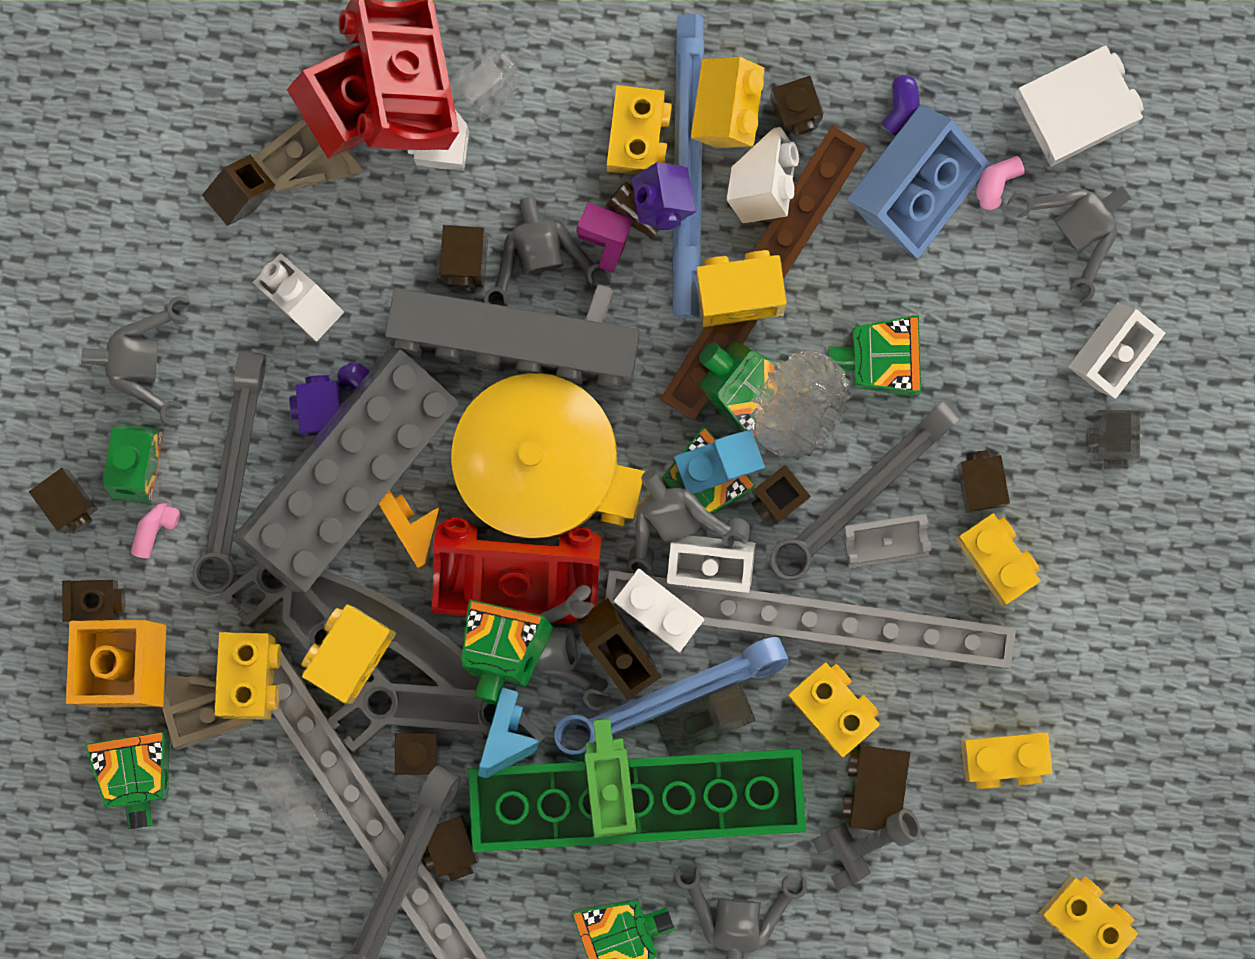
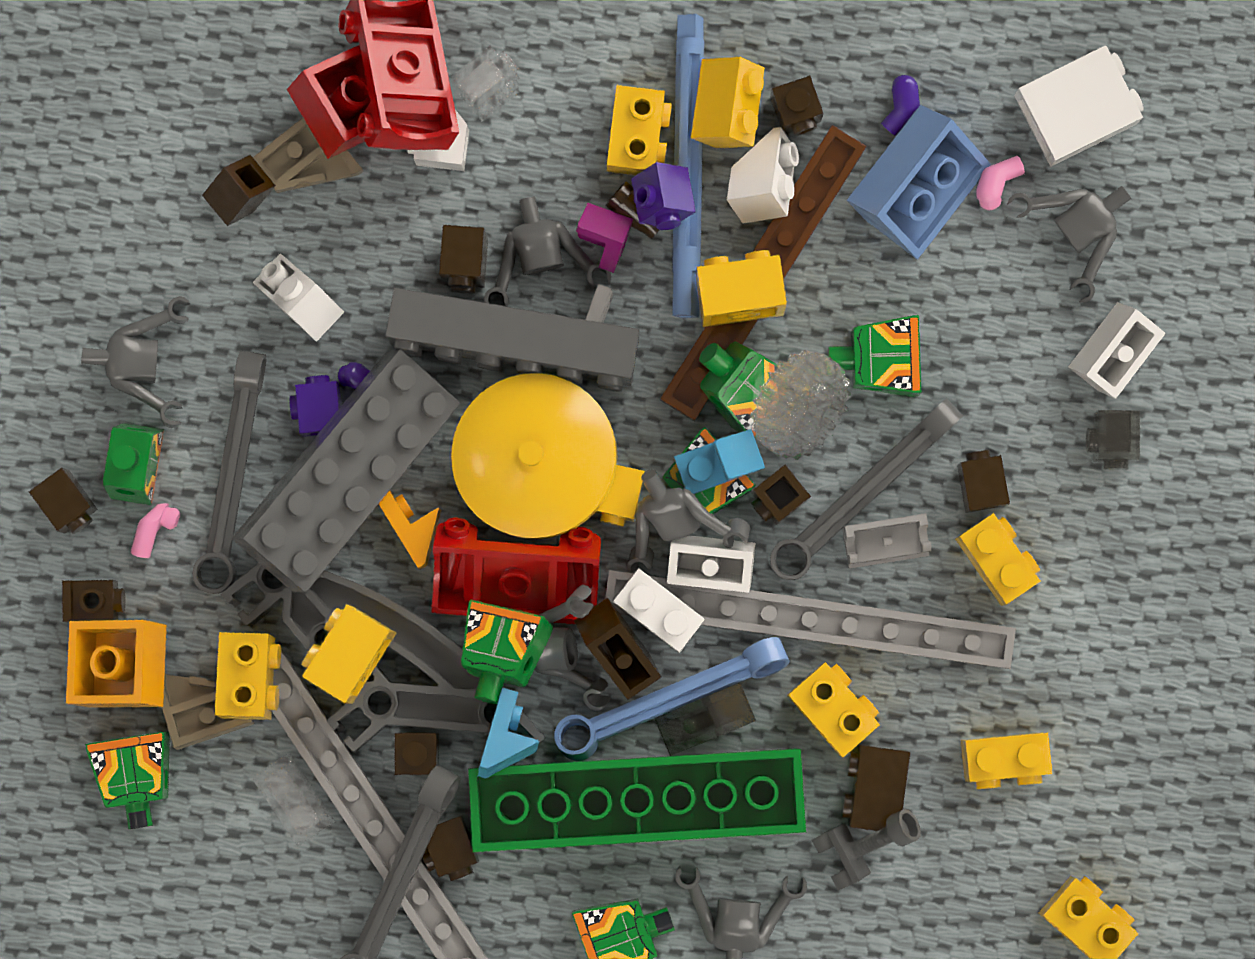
bright green hinge [585,718,636,838] -> none

